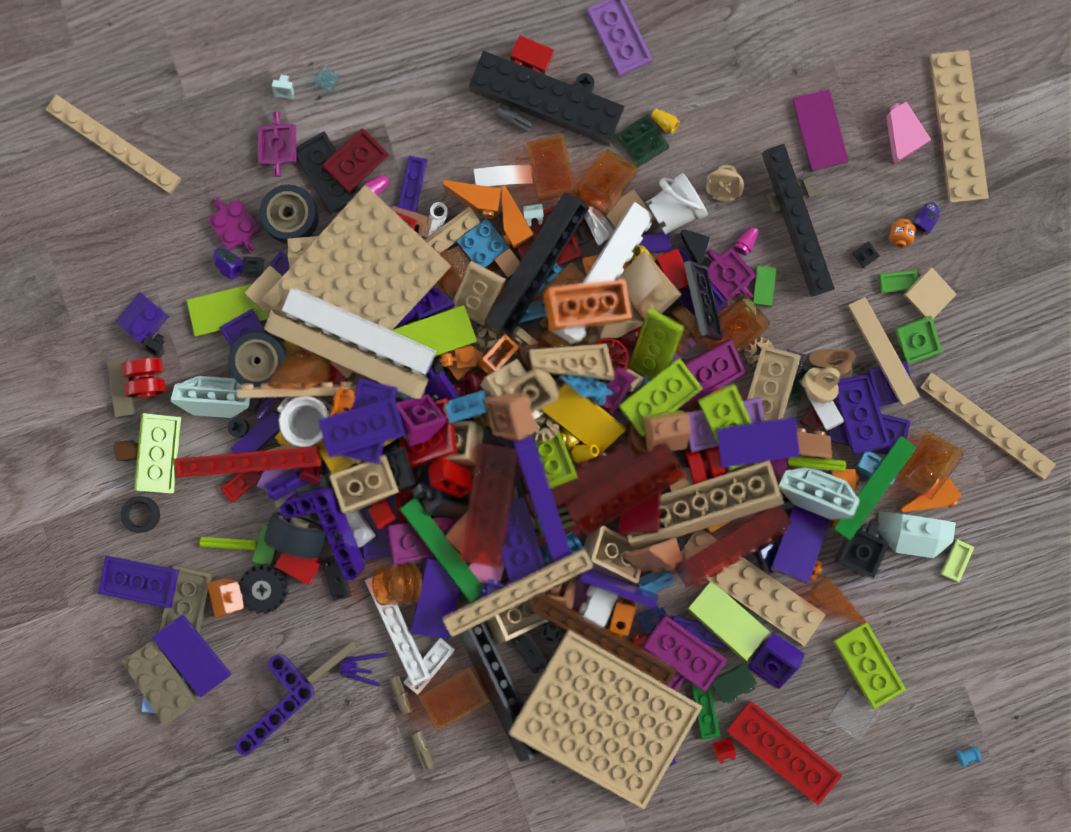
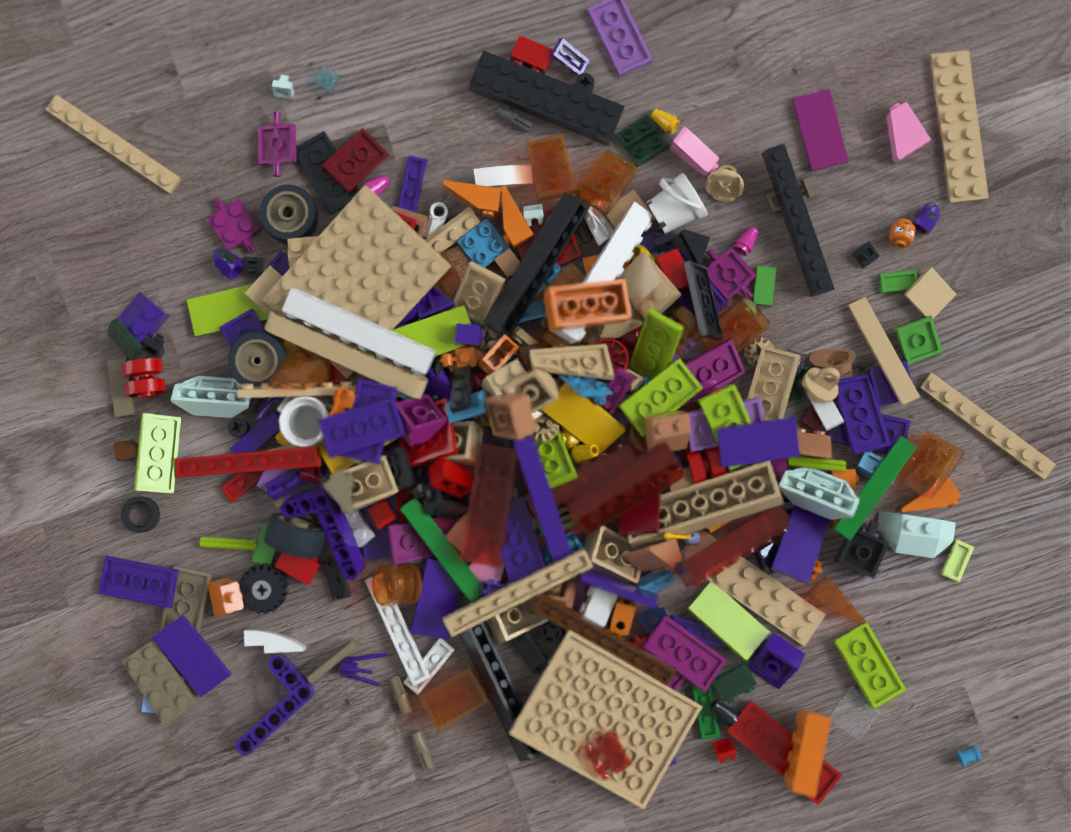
none -> clear green slope [107,318,143,361]
none -> white slope [244,629,306,653]
none -> dark tan arch [323,470,357,516]
none -> black plate [450,365,473,414]
none -> dark purple brick [455,323,483,347]
none -> tile [550,38,590,76]
none -> clear red plate [583,729,632,781]
none -> black tile [653,228,675,254]
none -> hinge [663,531,700,546]
none -> bright pink slope [670,126,719,177]
none -> black cone [710,699,739,727]
none -> orange brick [784,708,831,797]

